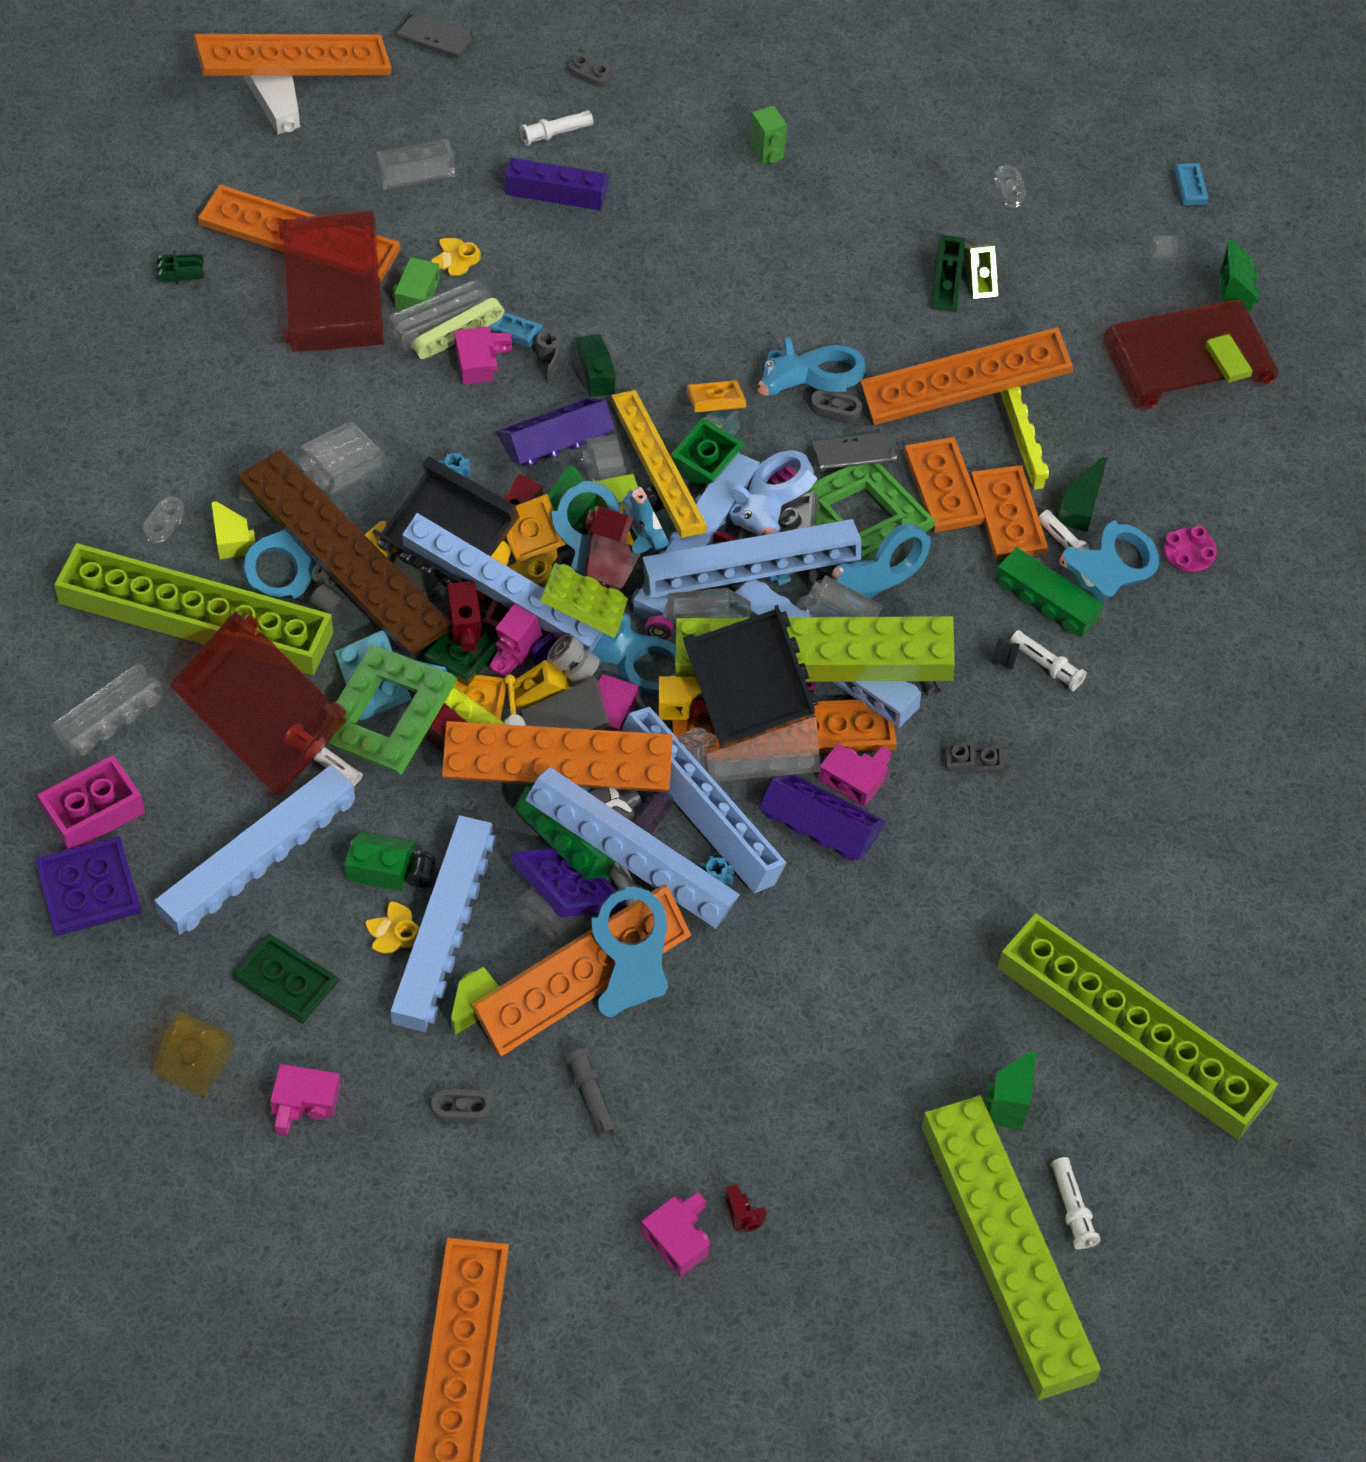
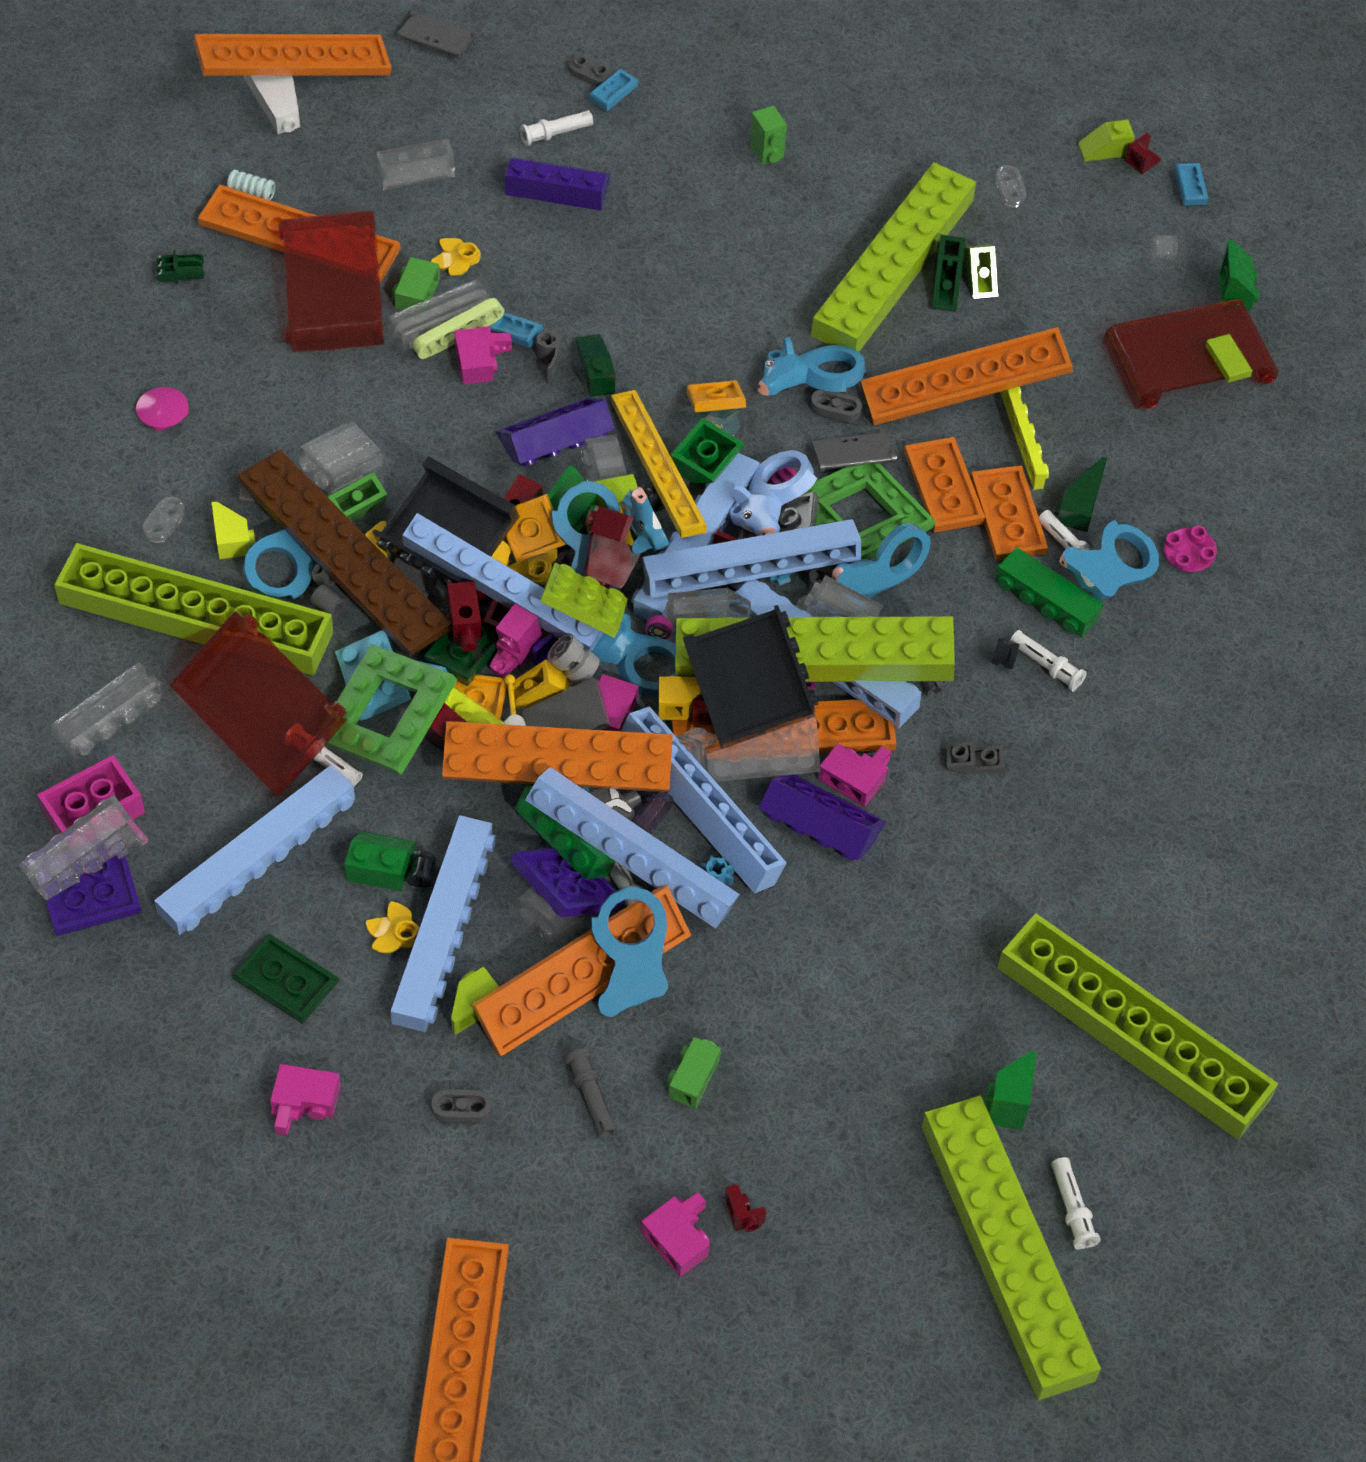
clear yellow slope [152,1011,234,1098] -> none
dark azure gear [439,453,471,477] -> none
none -> clear wedge [19,795,150,900]
none -> dark pink dish [136,387,189,431]
none -> light aqua piece [227,169,275,200]
none -> bright green brick [328,472,387,521]
none -> dark azure plate [589,69,638,111]
none -> bright green brick [666,1037,721,1109]
none -> lime brick [811,162,976,351]
none -> lime slope [1078,119,1135,161]
none -> dark red panel [1125,133,1161,174]

